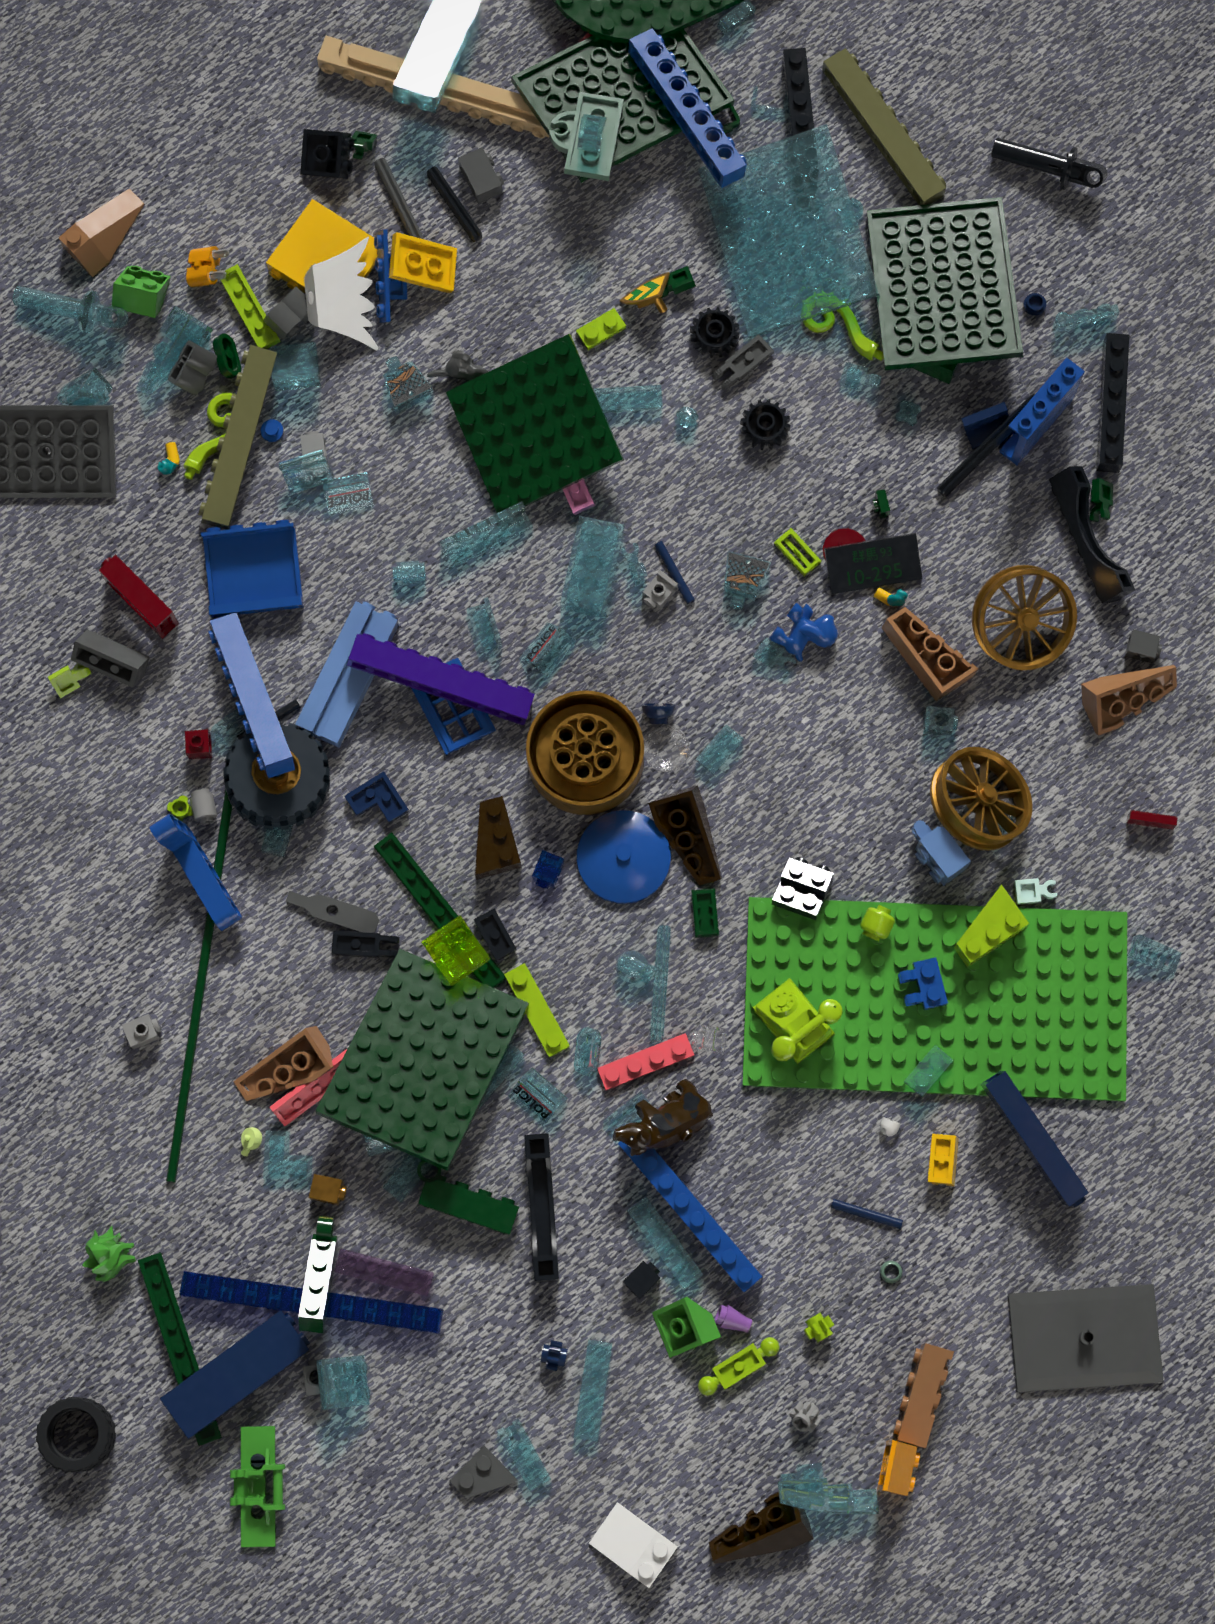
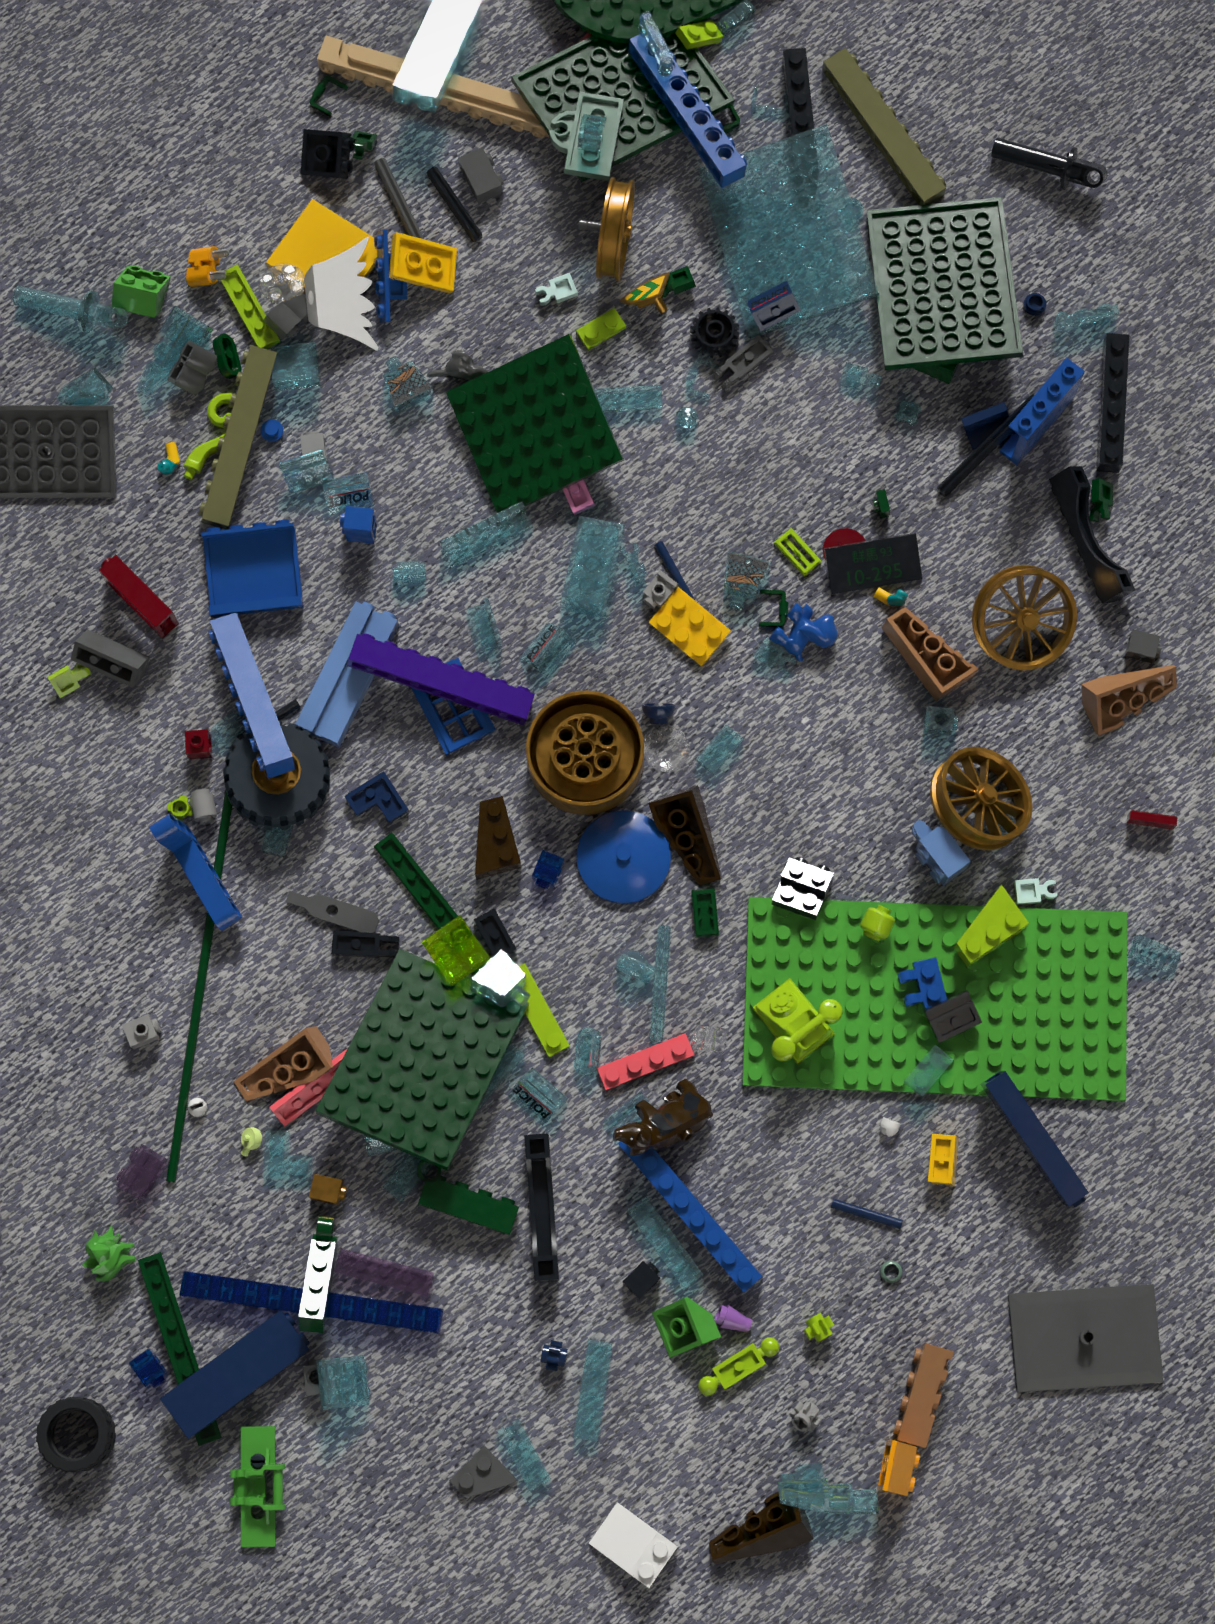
medium nougat wedge [59,188,144,278] -> none
black gear [740,399,791,450] -> none
lime plant [801,293,883,361] -> none
none -> clear purple brick [116,1144,169,1202]
none -> clear blue brick [129,1348,168,1388]
none -> white hinge [188,1098,207,1117]
none -> clear dish [260,264,305,304]
none -> dark green piece [310,76,348,117]
none -> blue brick [340,506,377,544]
none -> torso [470,949,530,1007]
none -> light aqua plate [535,273,578,306]
none -> pearl gold wheel [579,177,635,282]
none -> clear light blue plate [638,11,673,77]
none -> yellow plate [649,587,732,667]
none -> lime plate [676,20,724,50]
none -> clear light blue piece [686,358,720,400]
none -> dark blue panel [746,281,801,331]
none -> dark green piece [759,589,788,627]
none -> black plate [924,990,982,1043]

